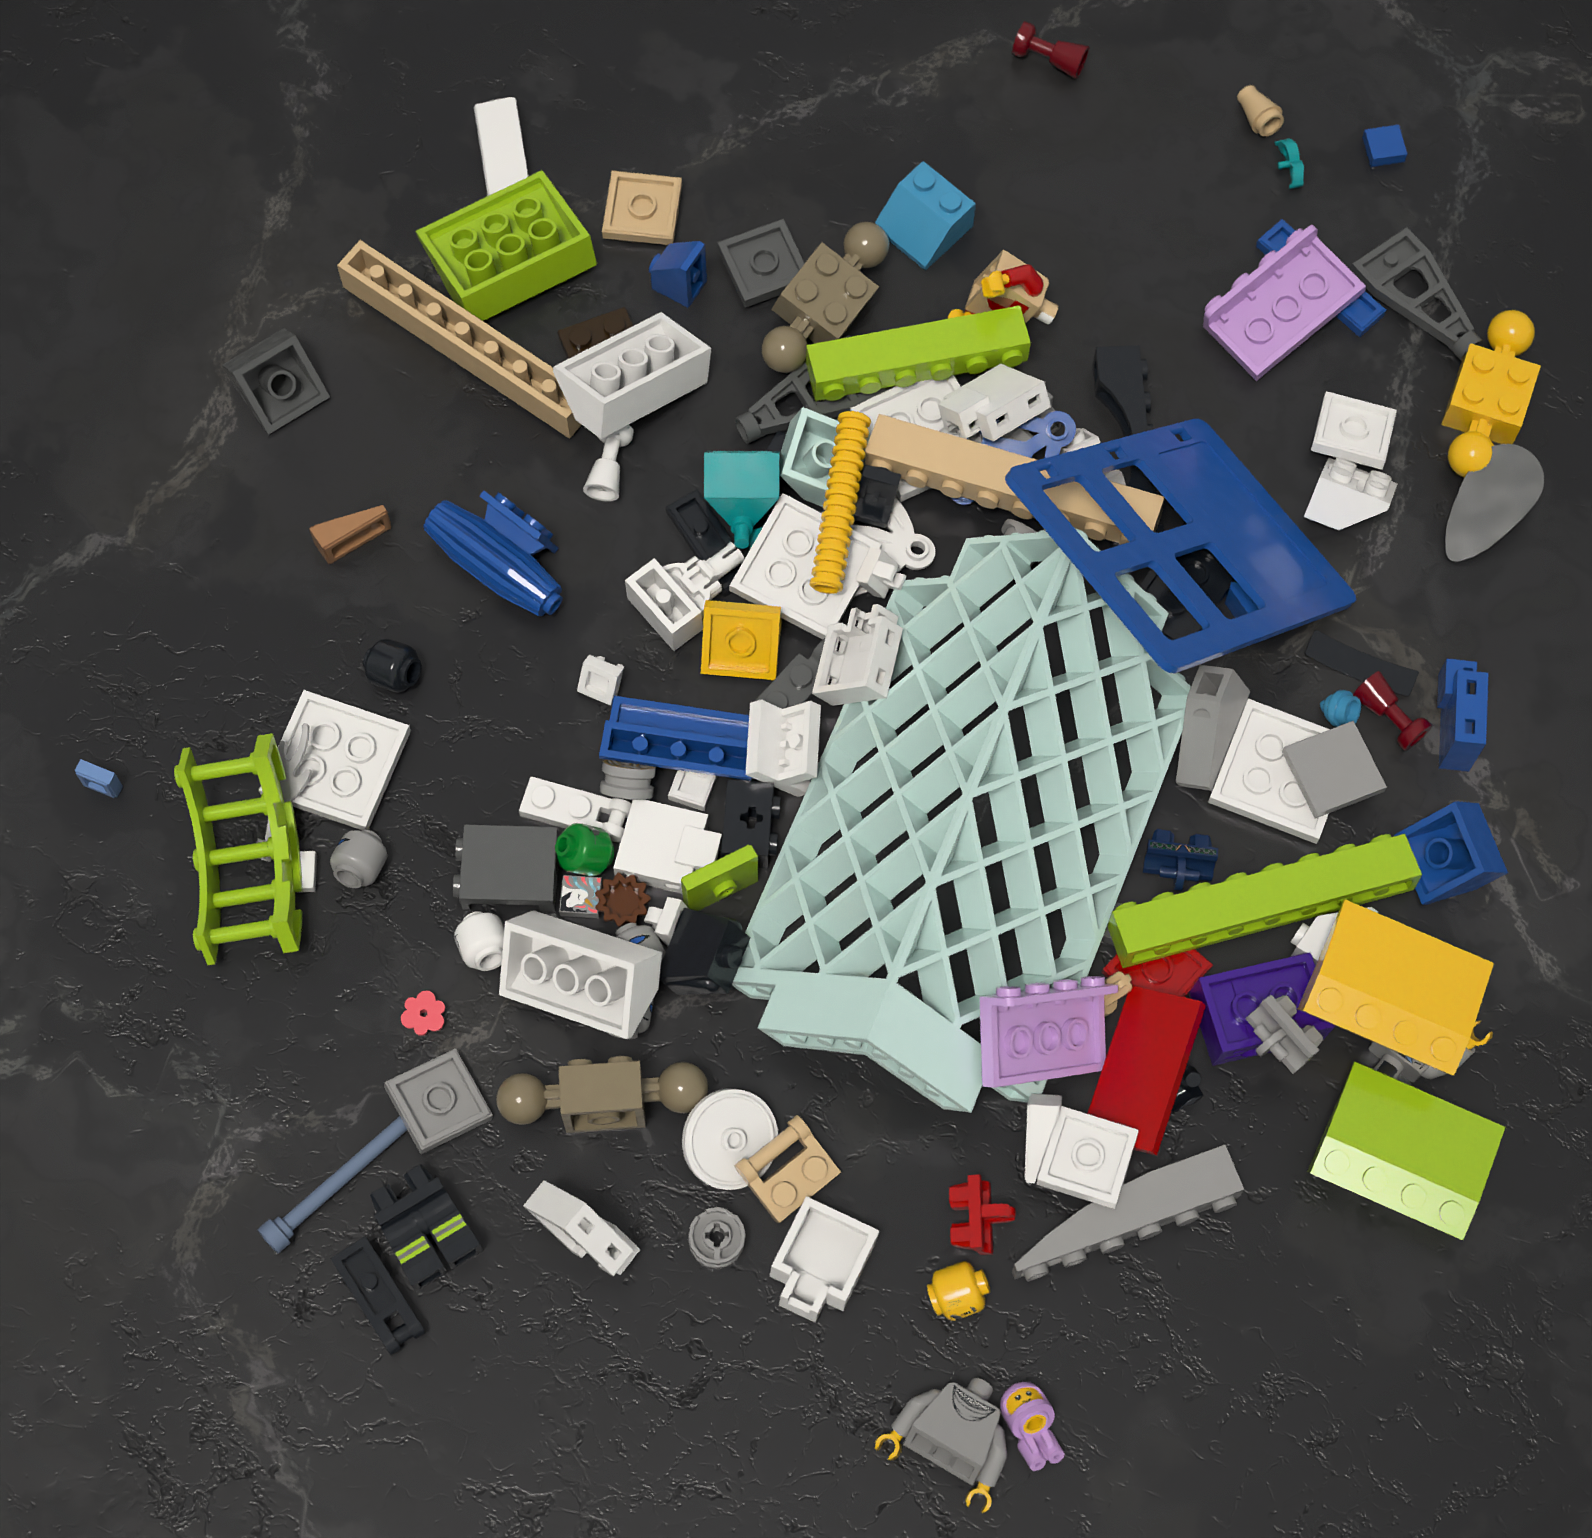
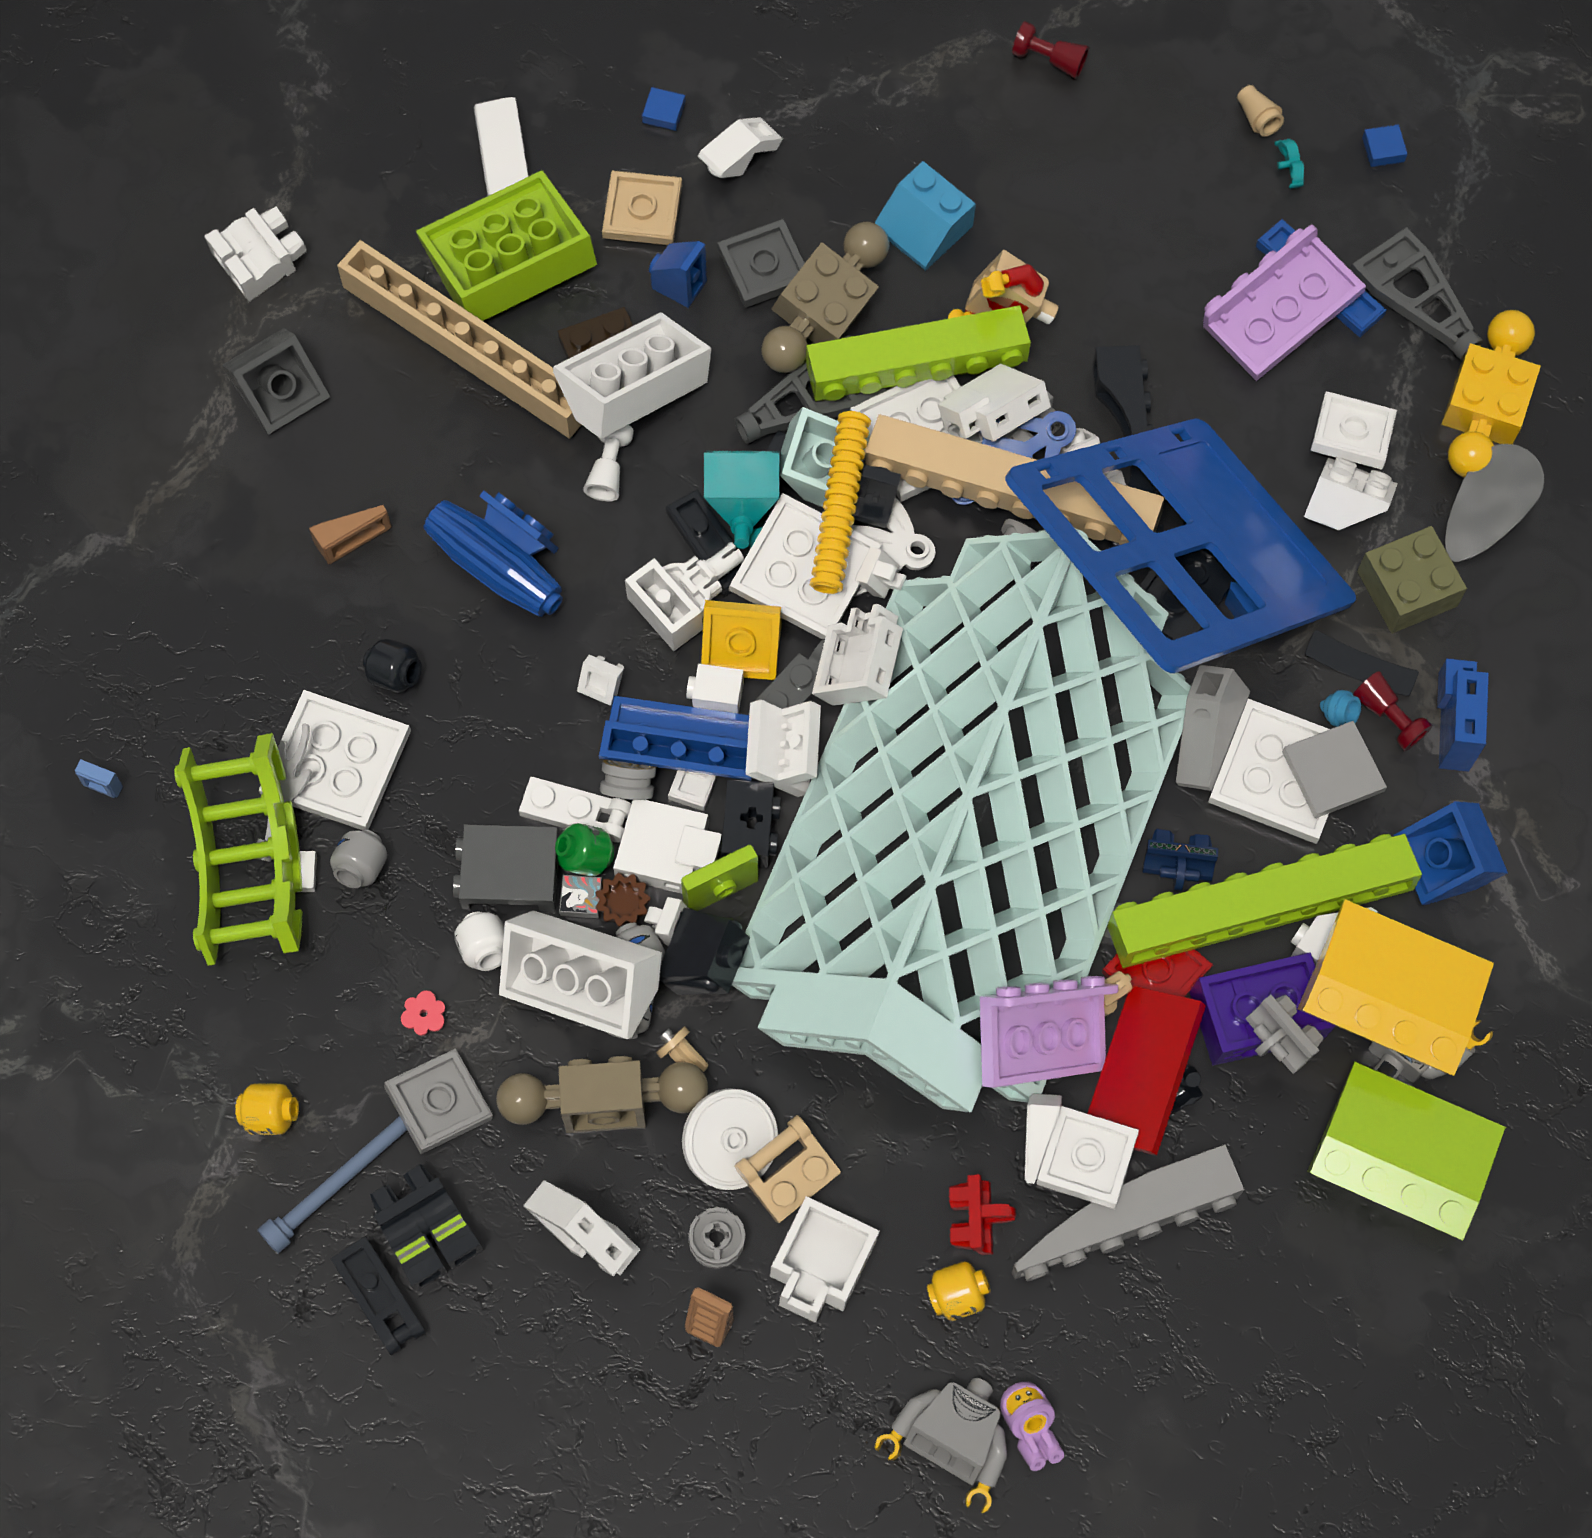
none -> white hips [204,207,307,302]
none -> yellow head [235,1083,299,1135]
none -> blue tile [642,87,685,131]
none -> tan piece [656,1026,708,1072]
none -> medium nougat slope [685,1287,734,1347]
none -> white brick [686,664,744,714]
none -> white slope [698,117,783,178]
none -> olive brick [1357,526,1467,634]

